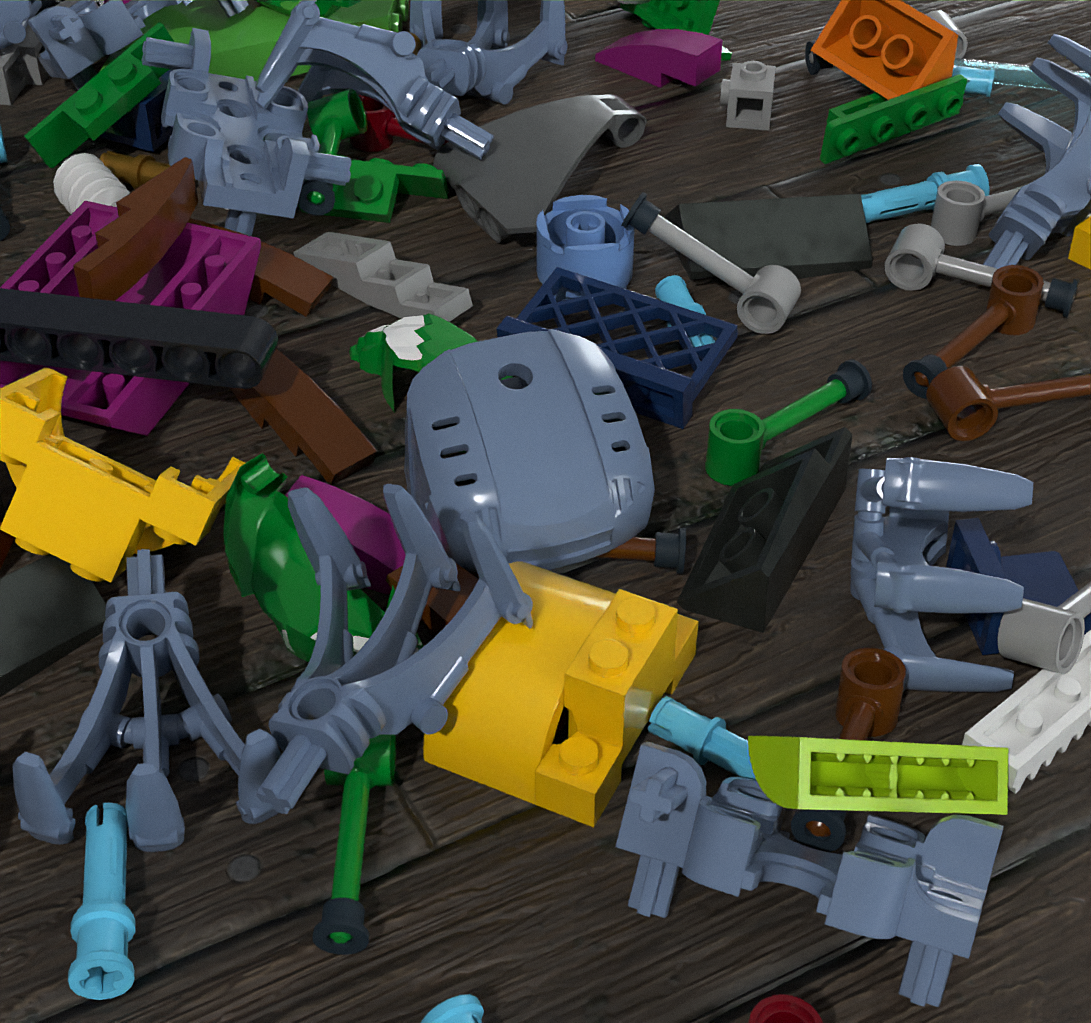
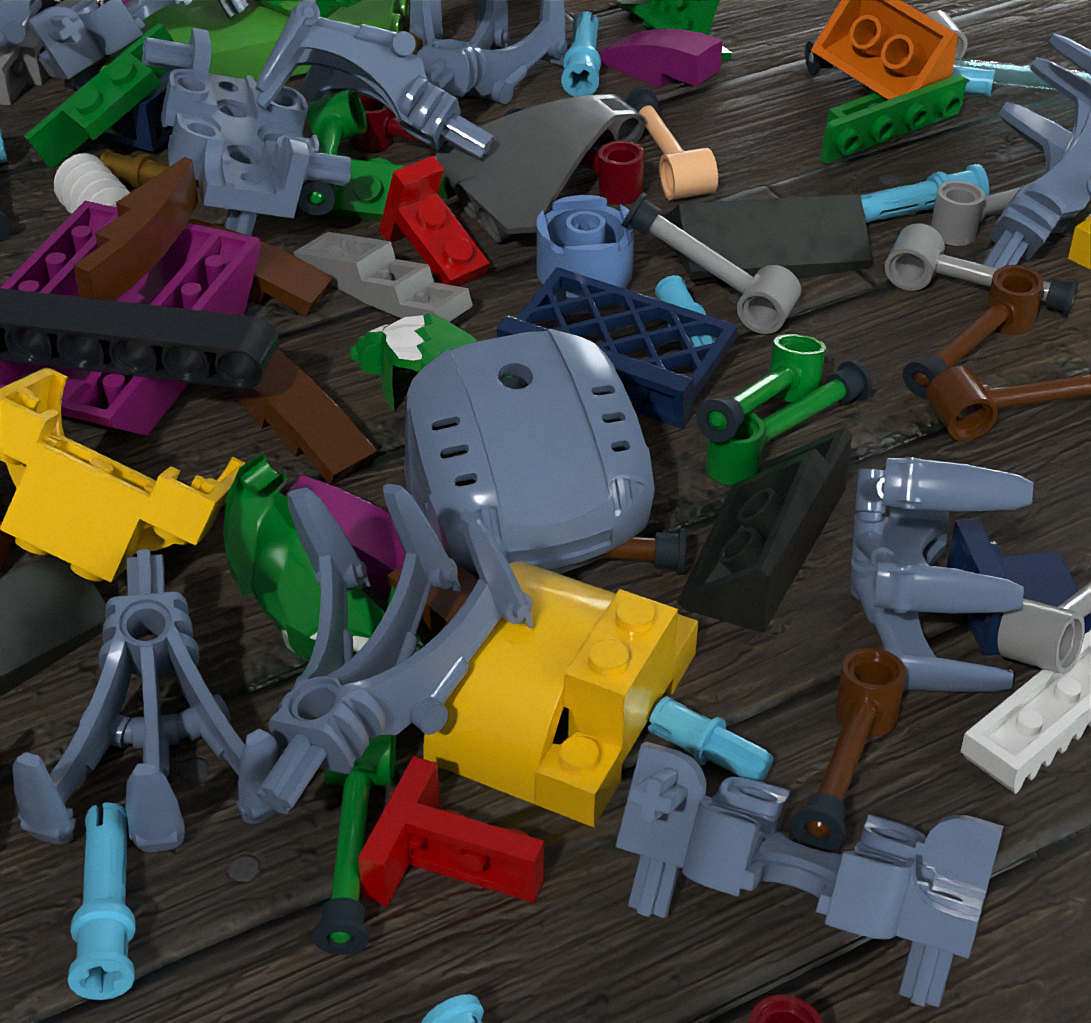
light grey brick [720,61,776,131] -> none
lime brick [748,736,1008,815] -> none
none -> red bracket [358,756,544,907]
none -> red bracket [379,155,490,287]
none -> dark red piece [504,107,644,204]
none -> medium azure pin [561,12,601,97]
none -> light nougat piece [625,88,718,200]
none -> green piece [696,334,826,443]

